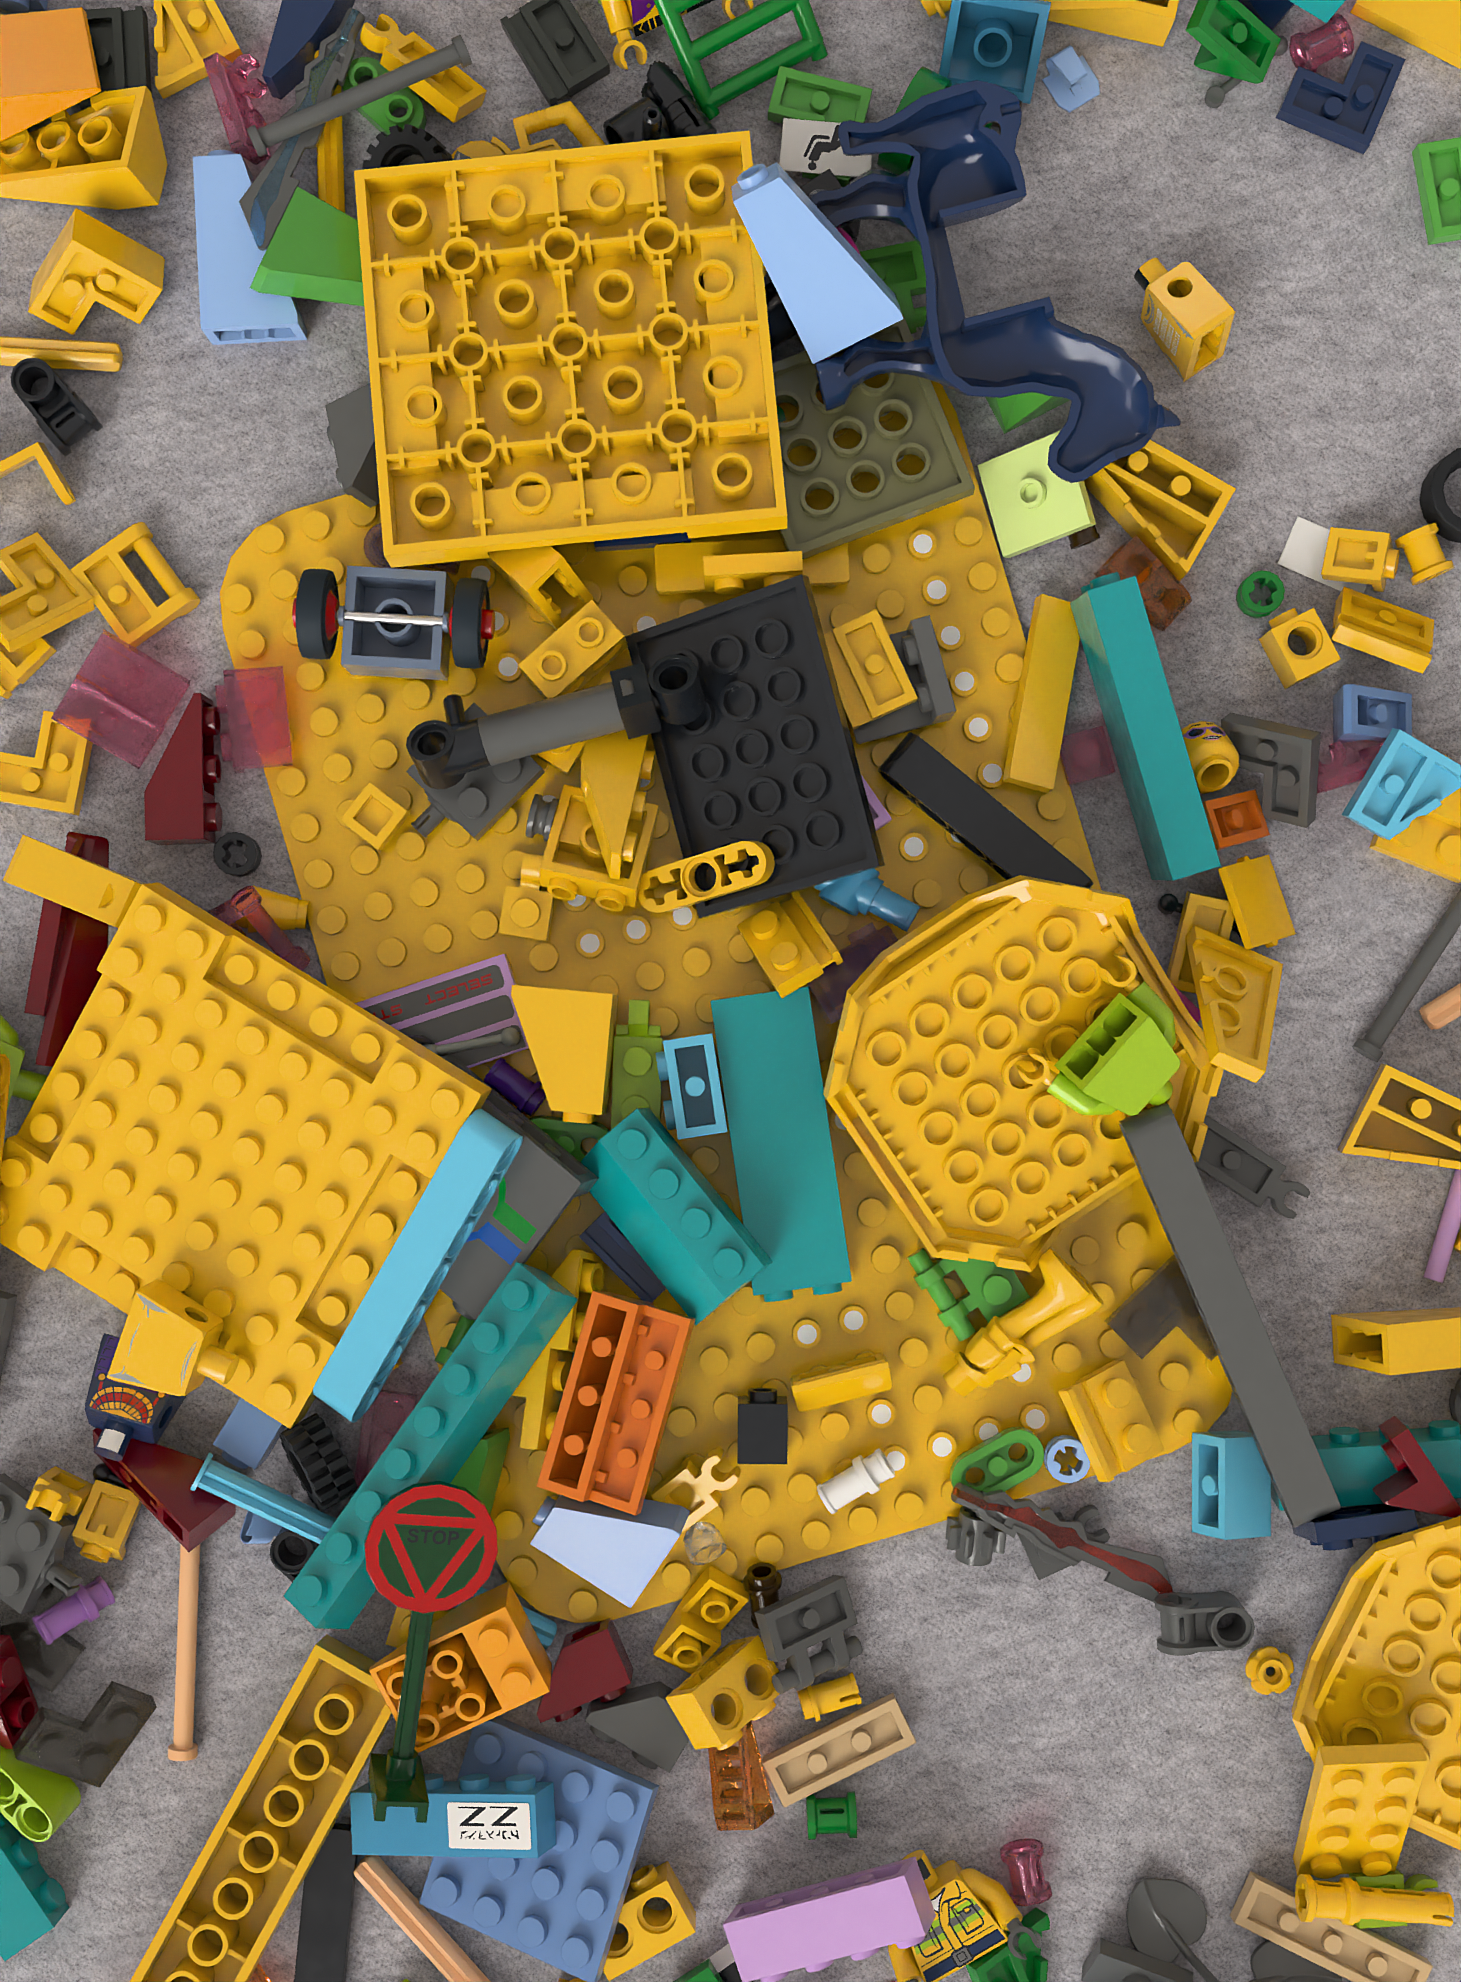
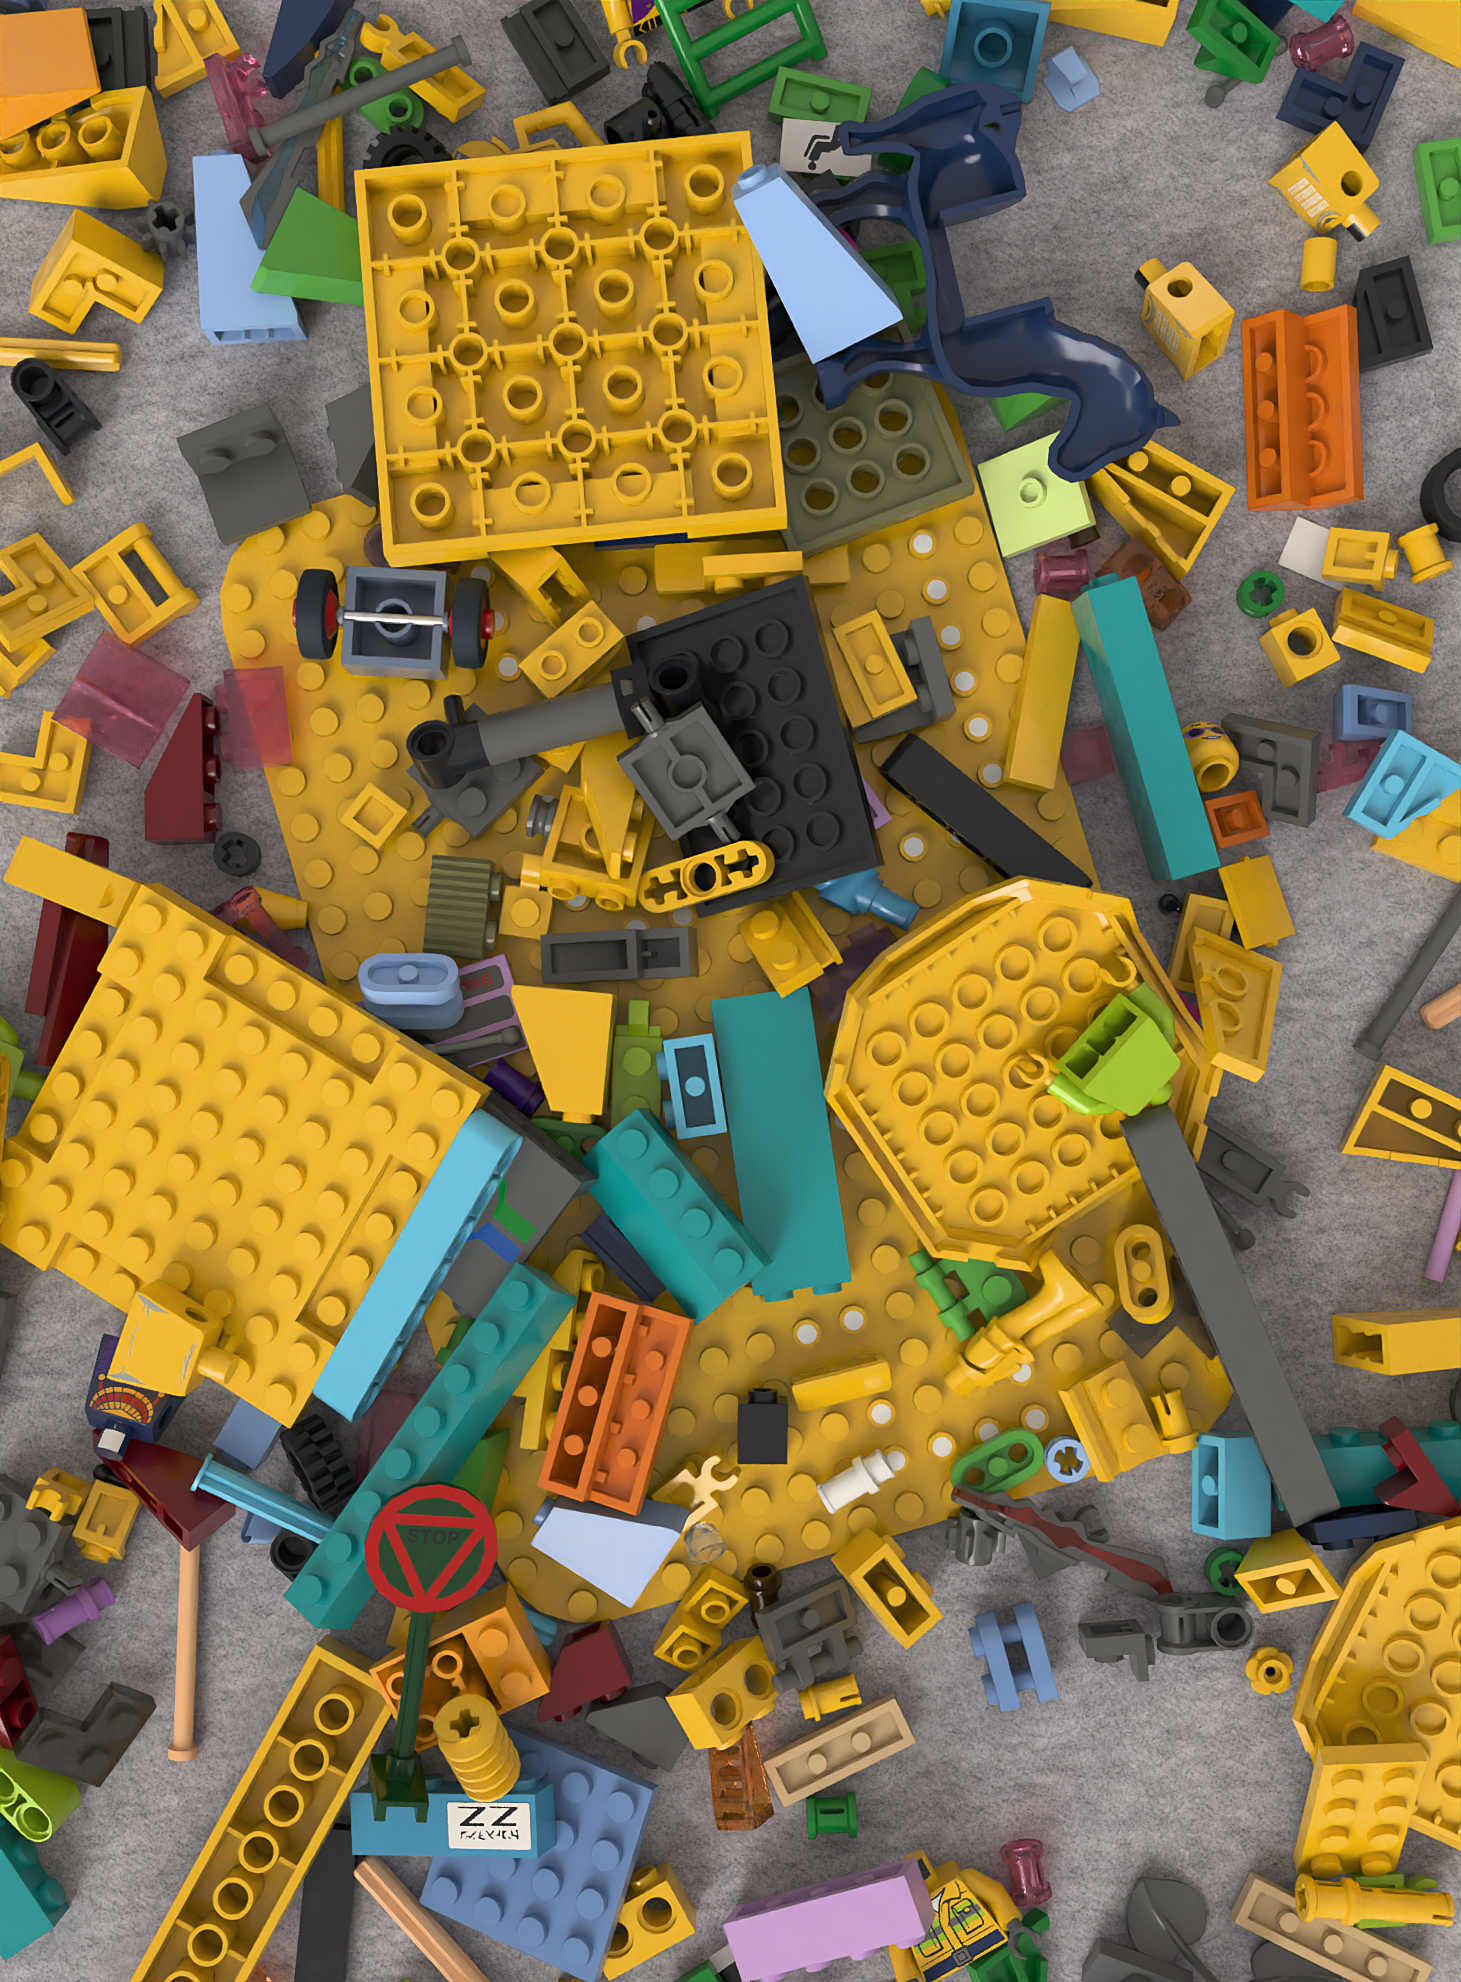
none -> dark grey gear [136,196,197,263]
none -> dark grey bracket [176,403,312,545]
none -> light blue brick [358,953,464,1030]
none -> olive brick [423,855,503,960]
none -> yellow piece [433,1694,521,1802]
none -> dark grey slope [540,927,699,984]
none -> dark grey plate [616,696,756,846]
none -> yellow brick [830,1527,944,1650]
none -> medium blue brick [968,1601,1059,1713]
none -> clear pink bush [1033,549,1089,596]
none -> dark grey bracket [1077,1619,1155,1682]
none -> yellow plate [1114,1224,1175,1324]
none -> yellow pin [1150,1387,1200,1454]
none -> dark grey hinge [1198,1170,1255,1250]
none -> green bush [1204,1547,1245,1596]
none -> yellow slope [1234,1528,1343,1614]
none -> orange slope [1241,304,1364,512]
none -> yellow torso [1266,121,1381,243]
none -> yellow hinge [1300,237,1338,292]
none -> black wing [1352,255,1434,374]

